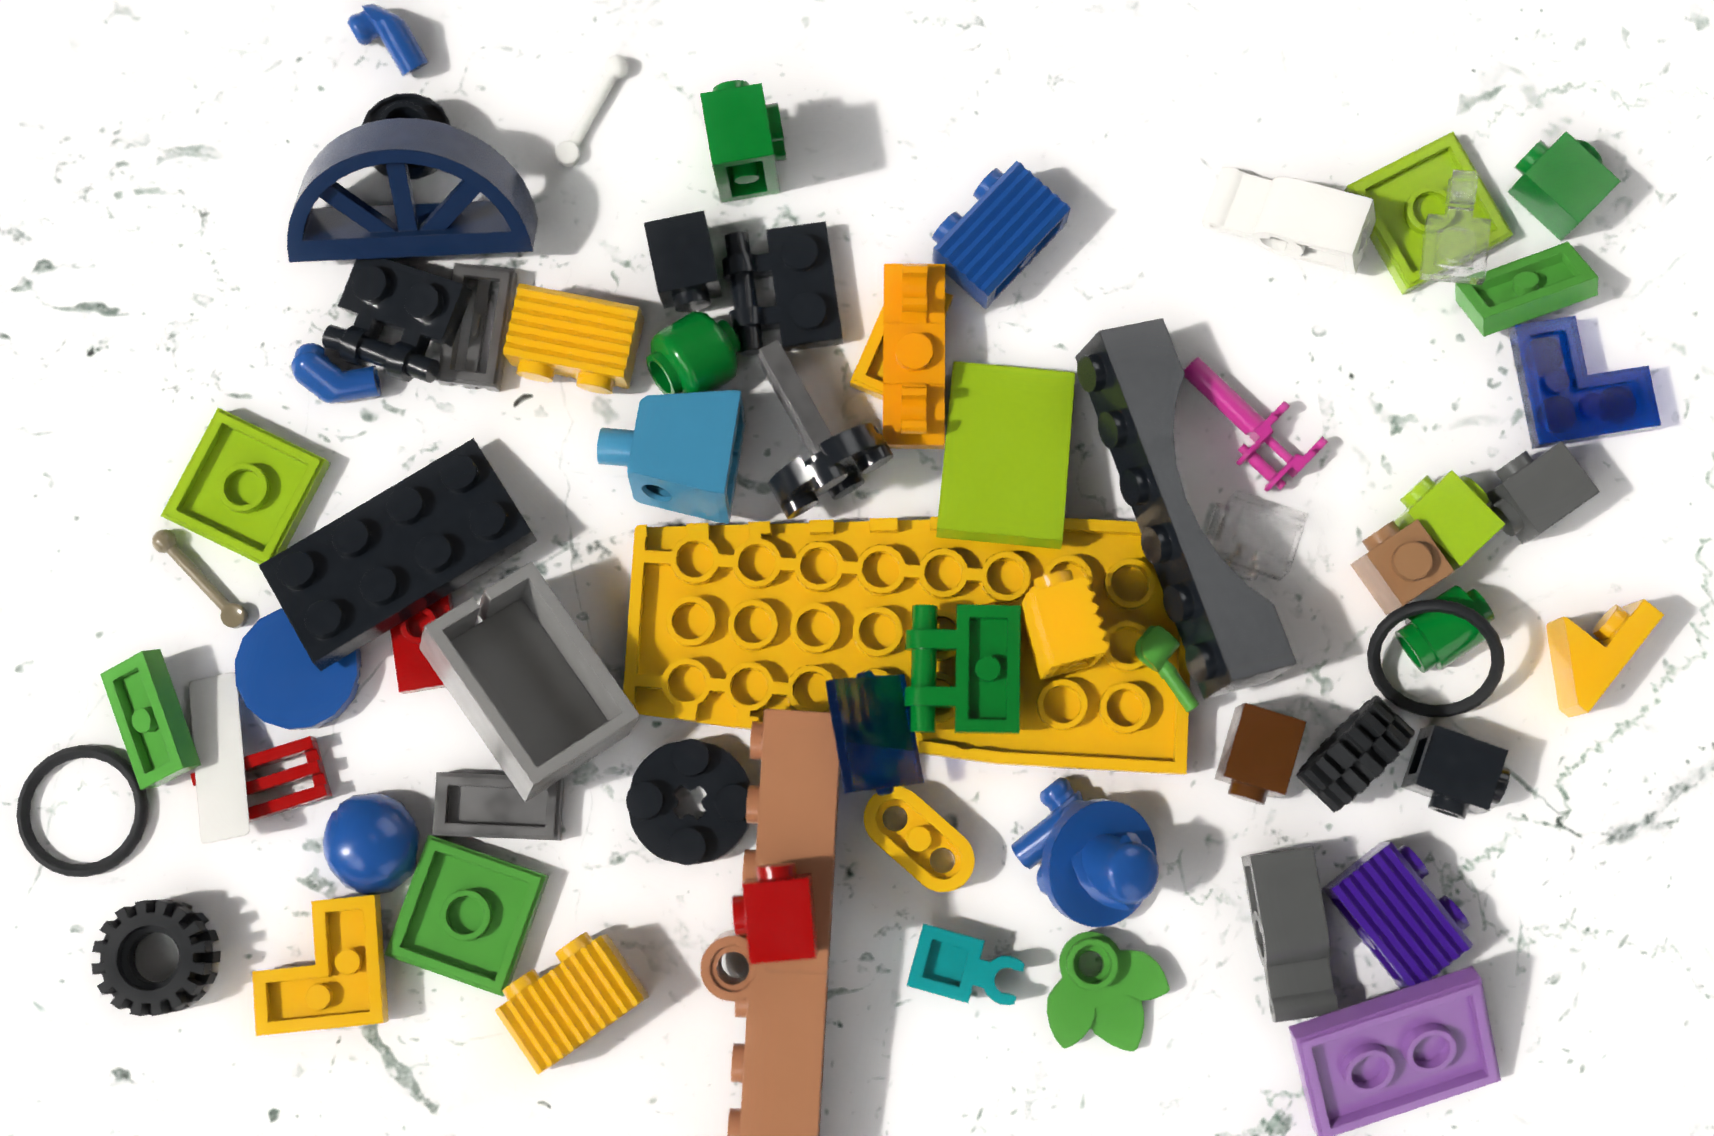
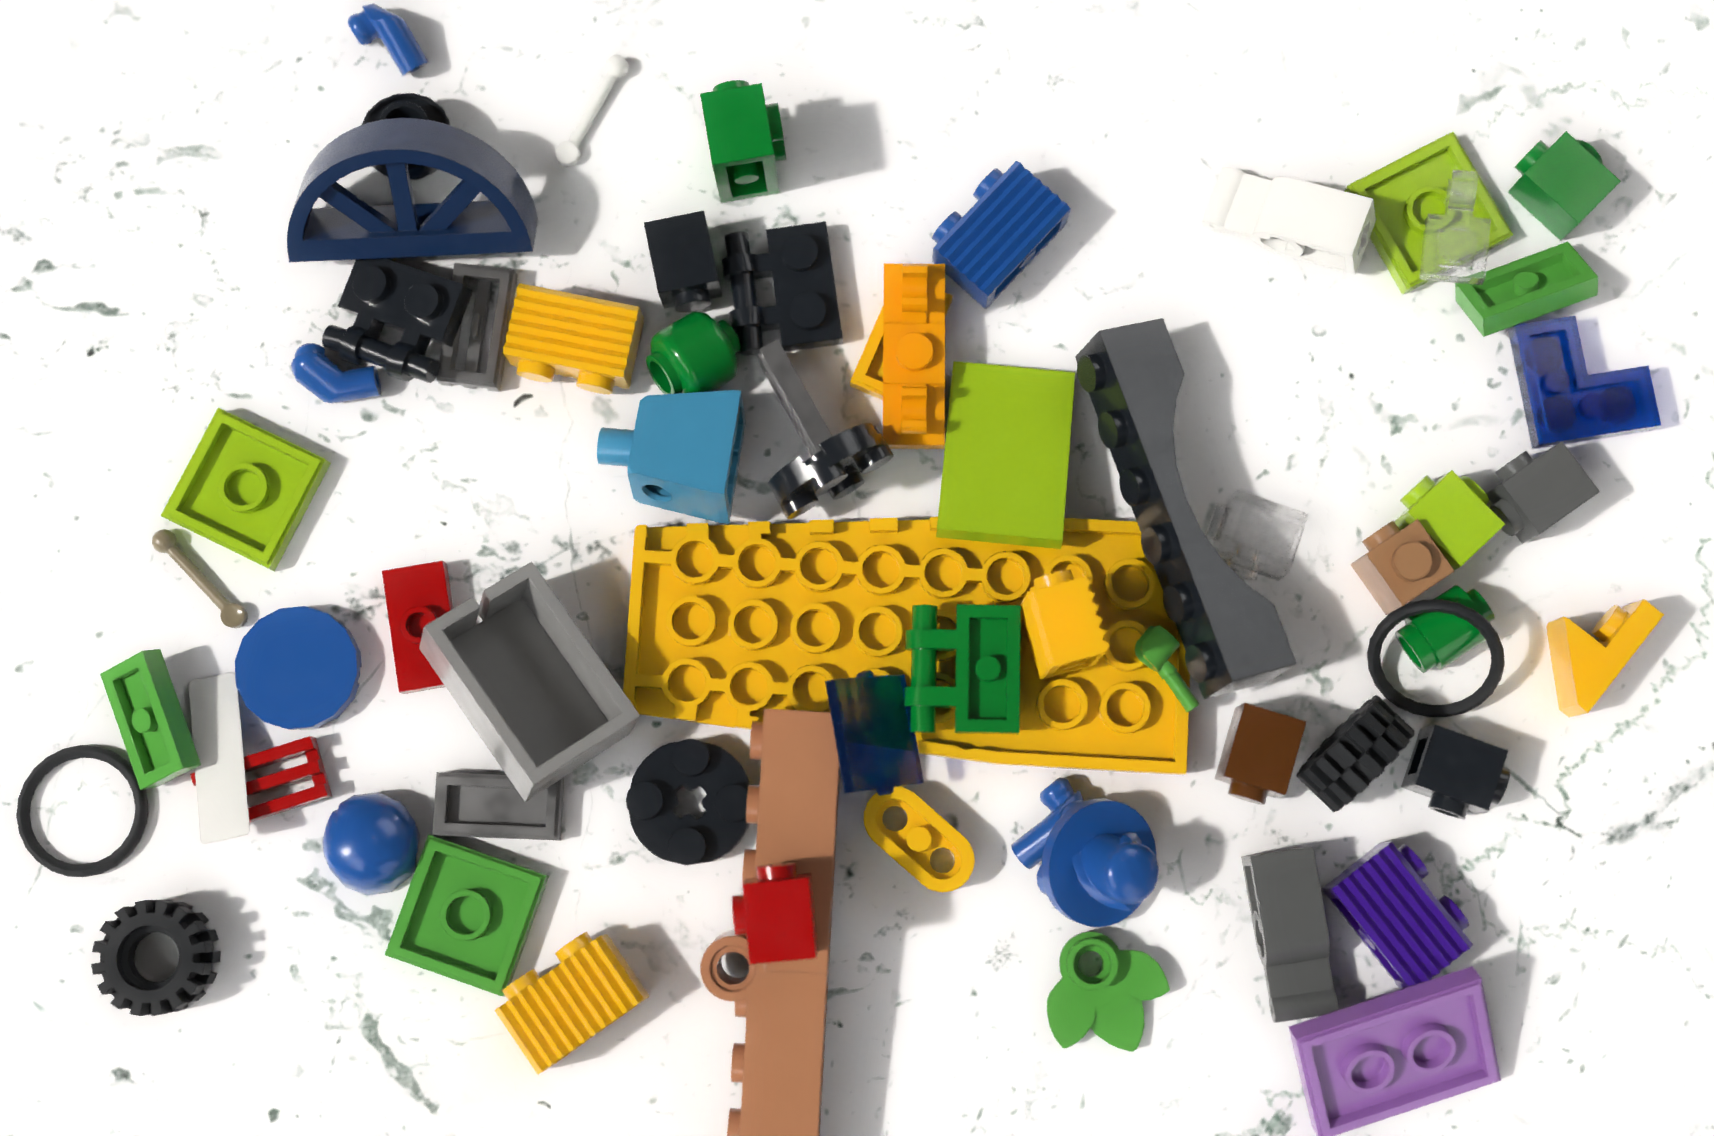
yellow plate [252,895,389,1036] -> none
black plate [258,438,537,671] -> none
teal plate [906,923,1025,1005] -> none
dark pink piece [1184,357,1328,492] -> none

